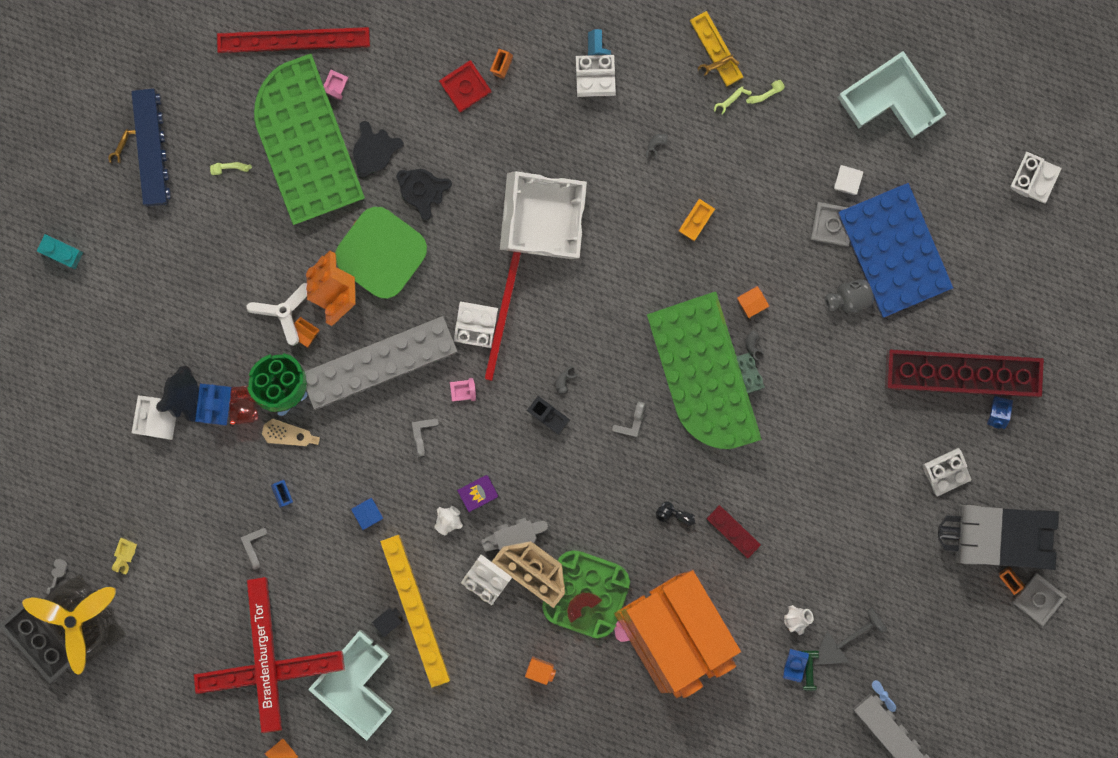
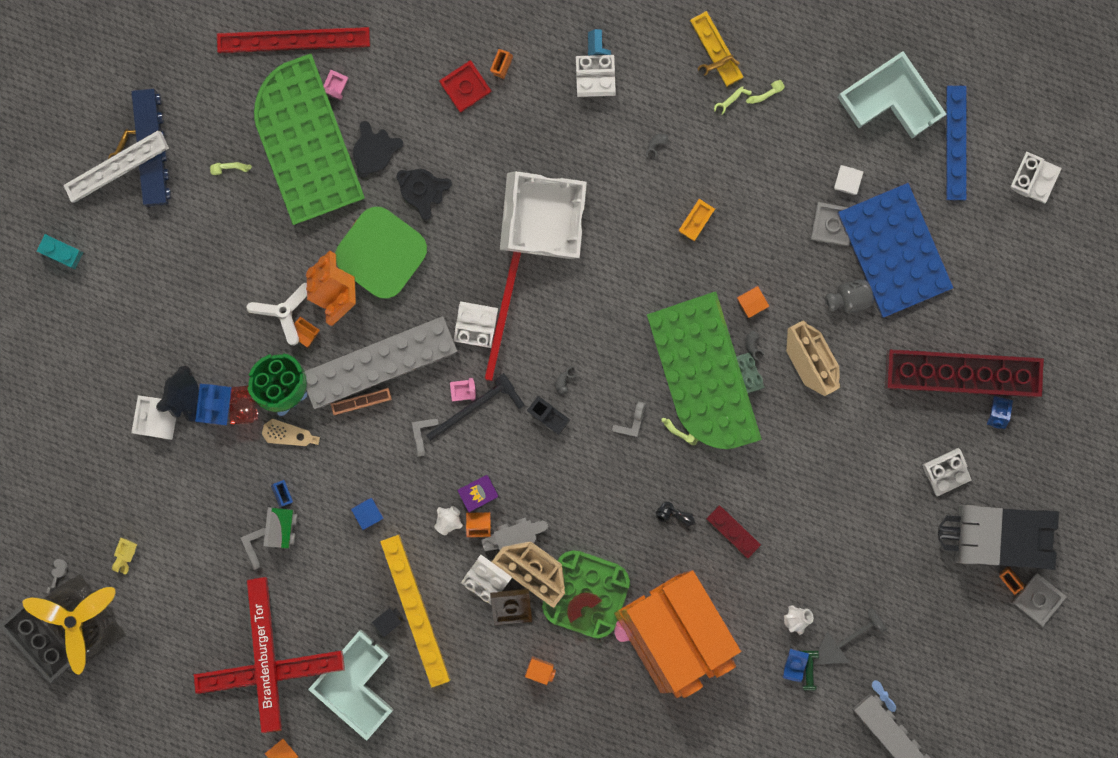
none -> white plate [64,131,169,203]
none -> light grey slope [263,507,298,548]
none -> nougat piece [331,388,392,416]
none -> black bar [426,373,525,441]
none -> orange piece [466,512,491,537]
none -> dark brown tile [490,589,532,625]
none -> yellowish green piece [662,418,698,445]
none -> tan wedge [786,320,840,396]
none -> blue plate [946,86,966,200]

